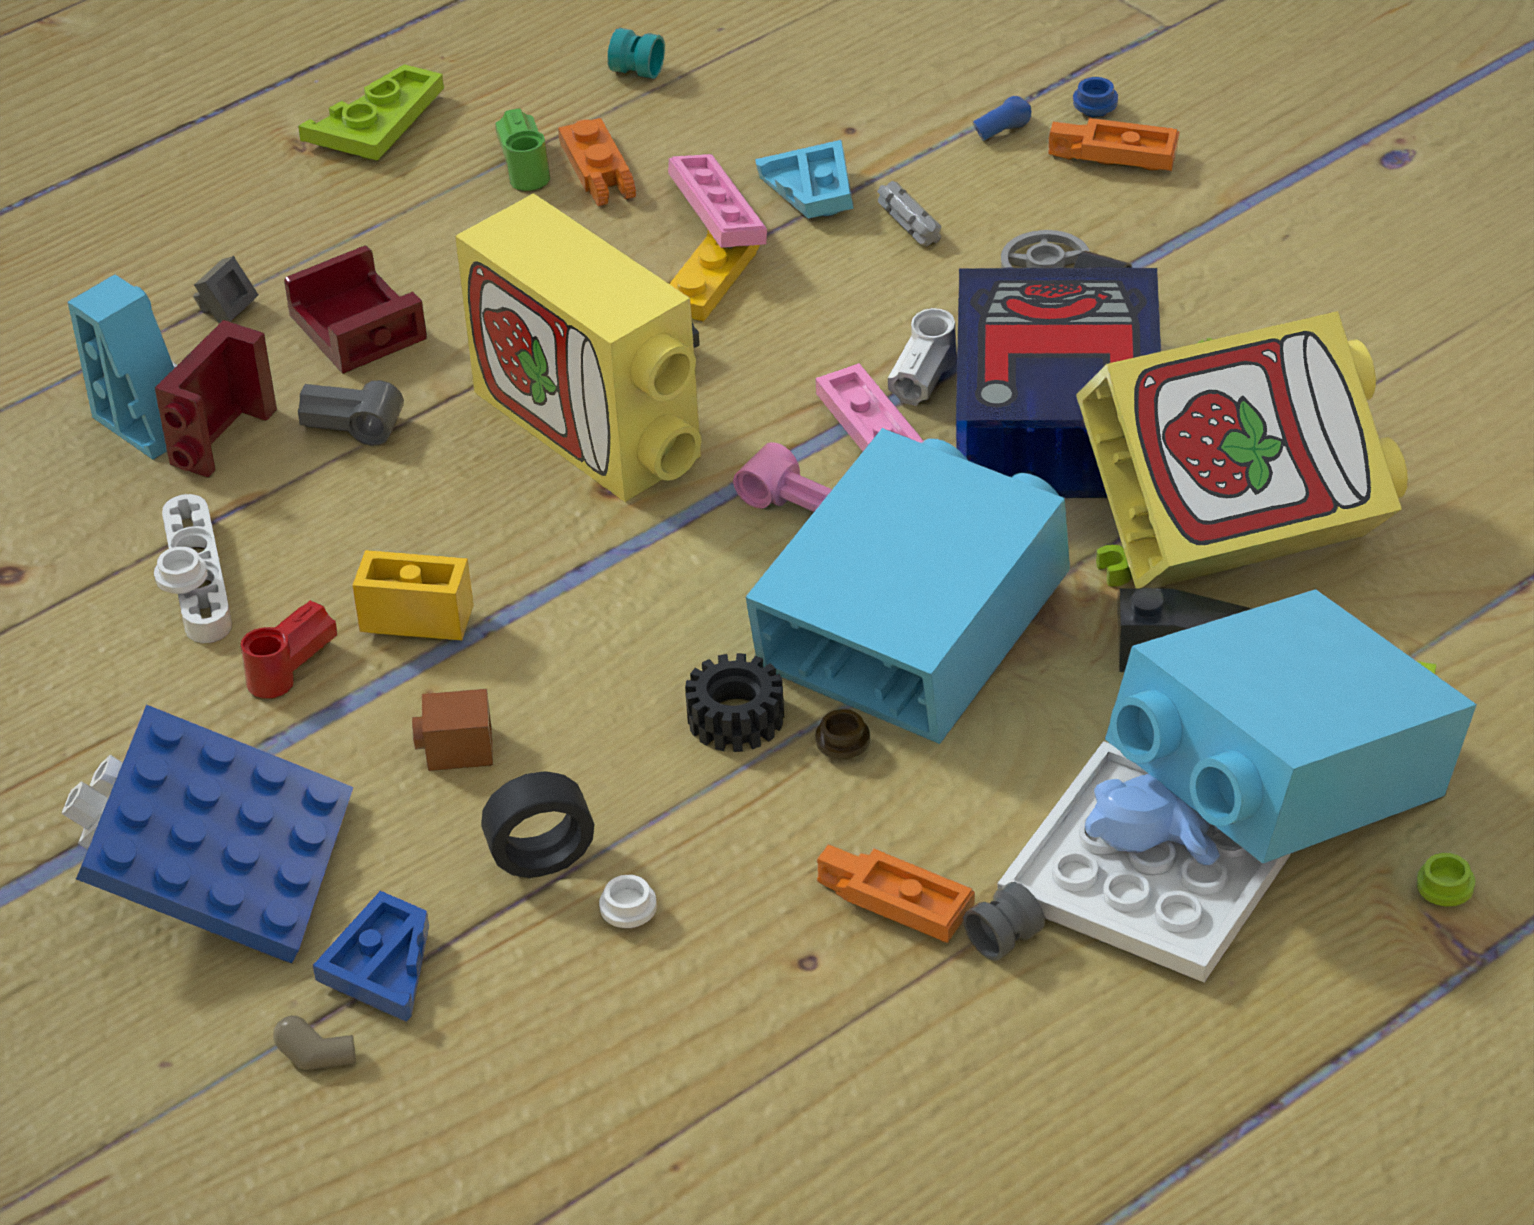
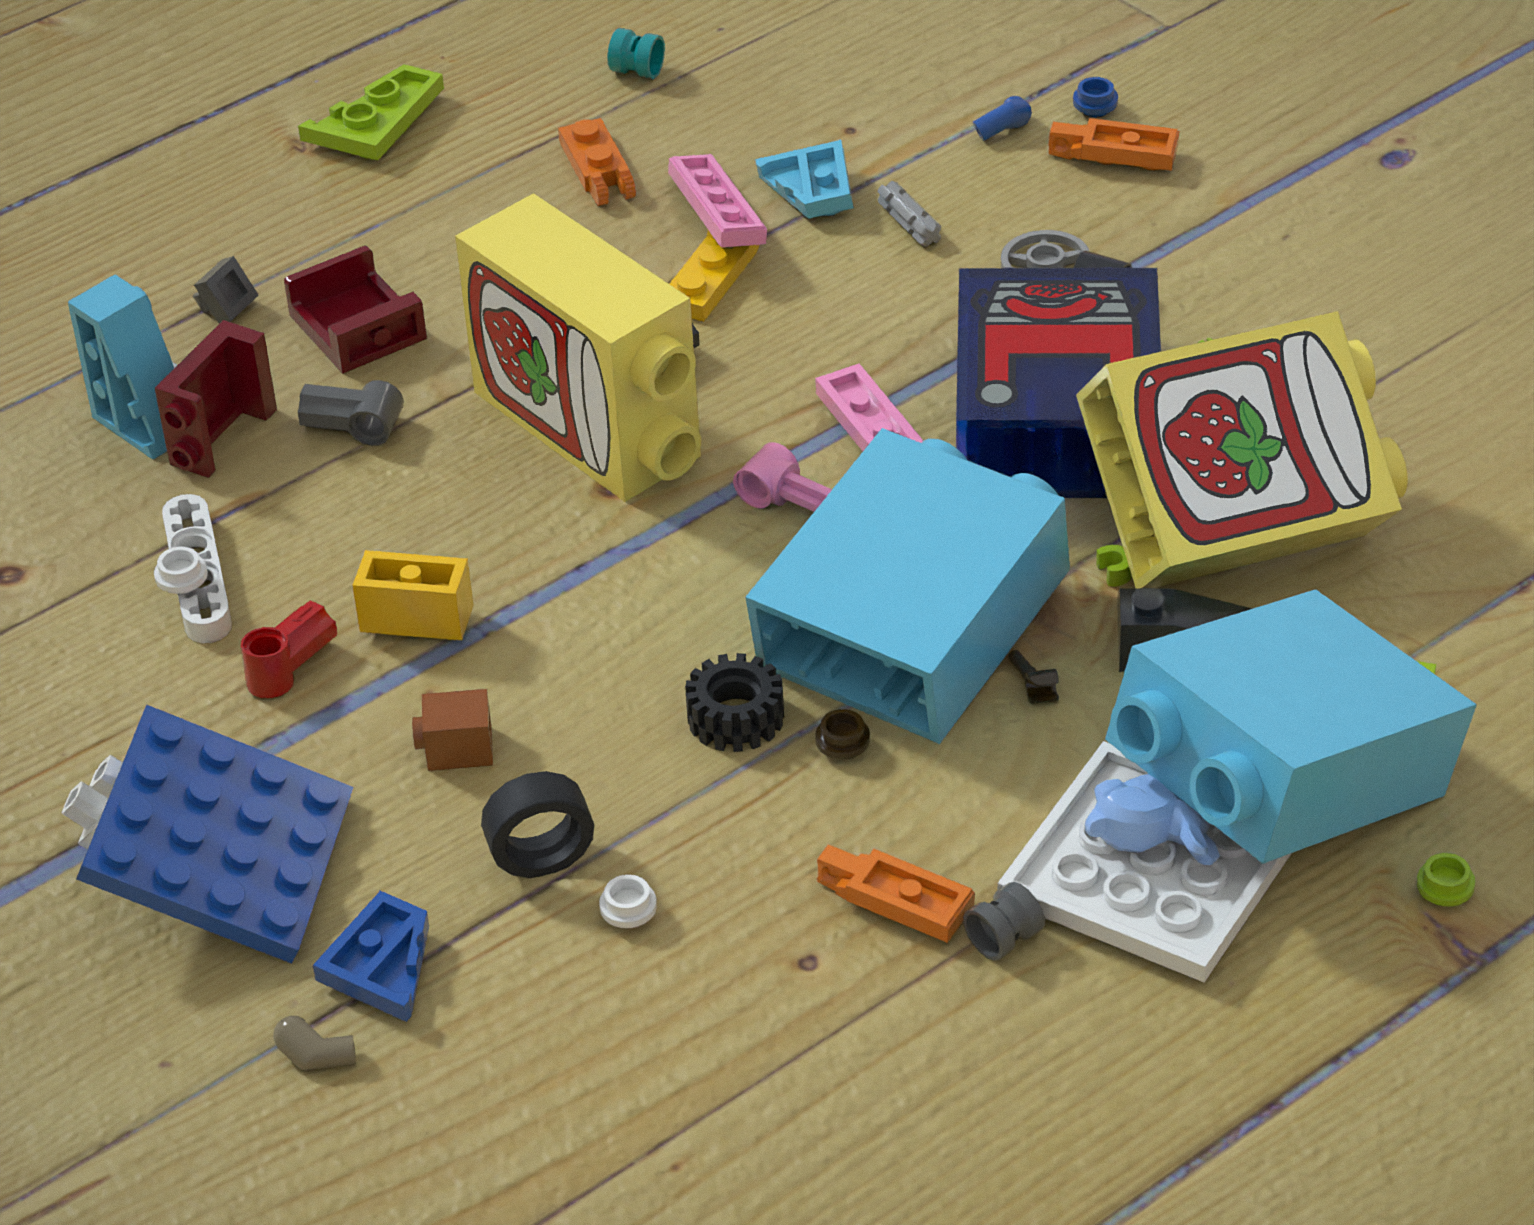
bright green piece [495,108,550,191] -> none
white piece [888,308,957,406] -> none
none -> dark brown hand [1008,650,1059,703]

